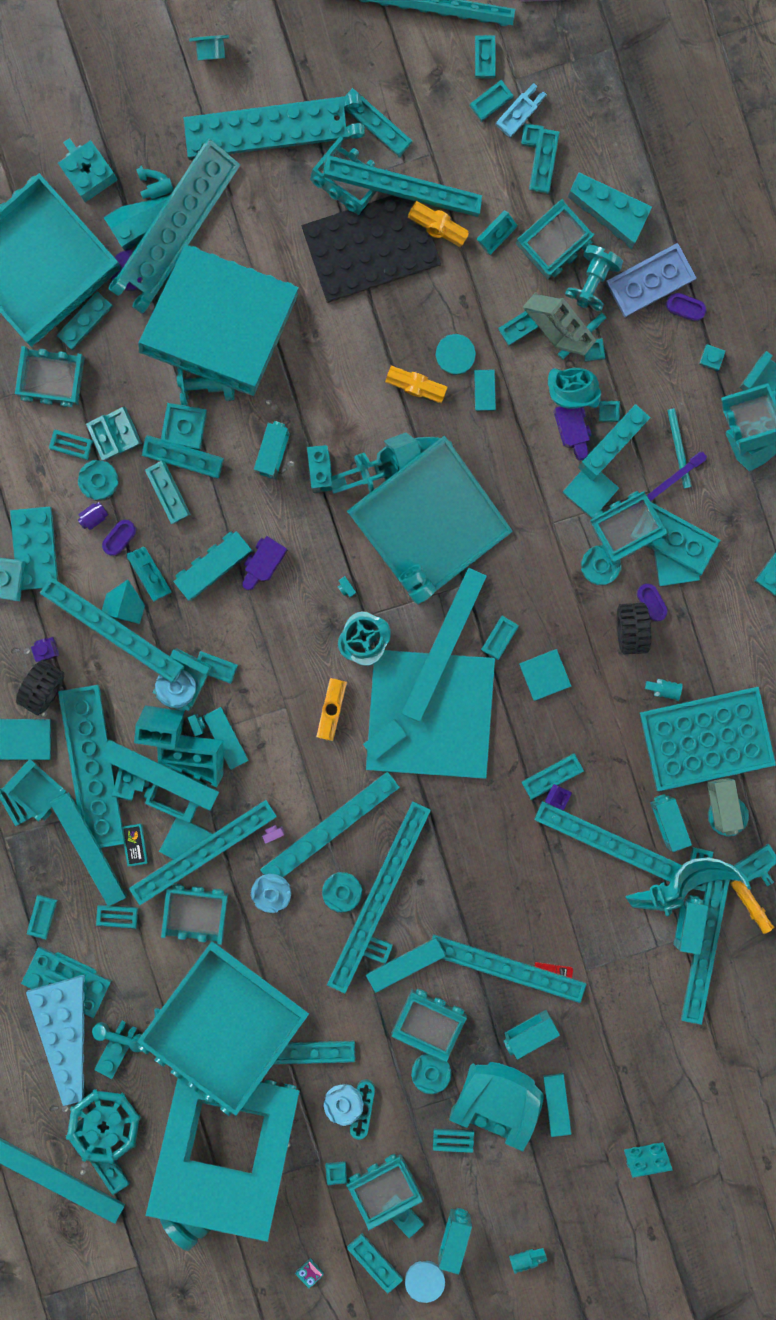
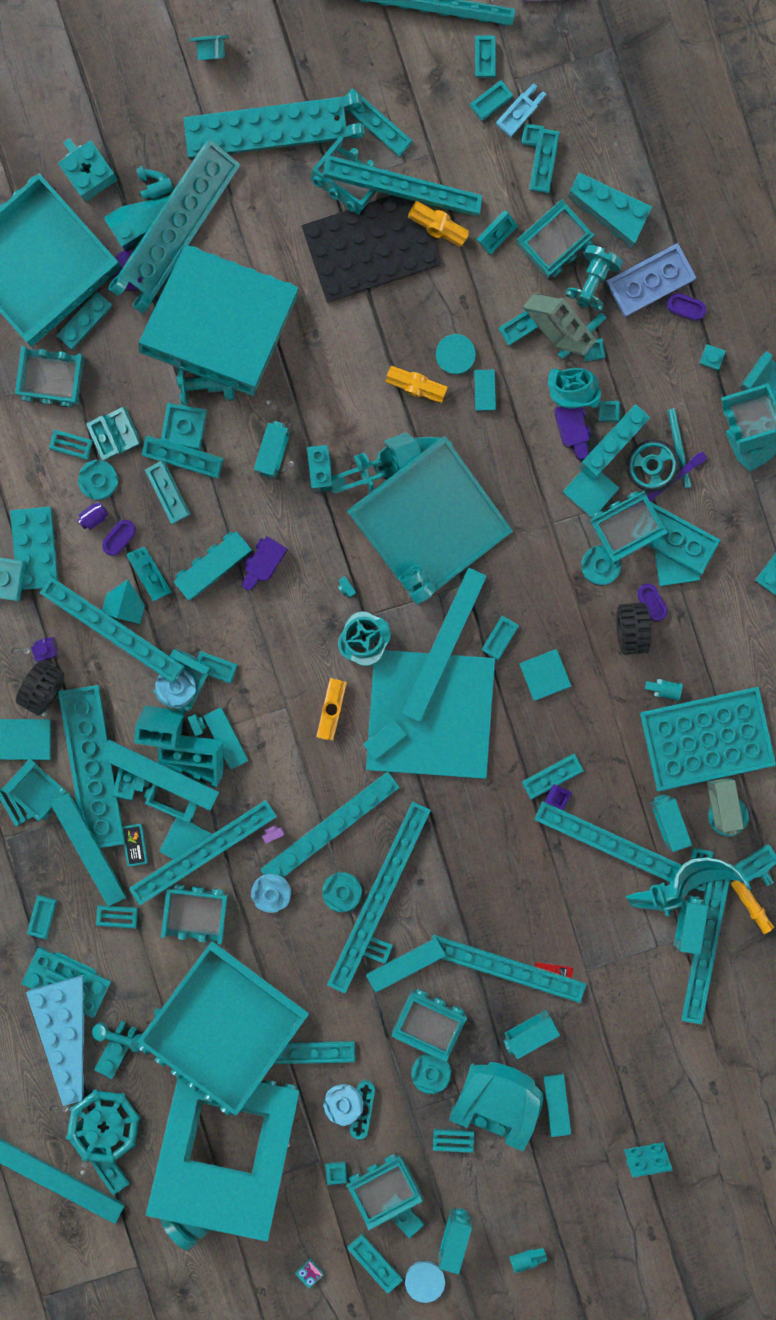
none -> teal wheel [627,439,680,492]

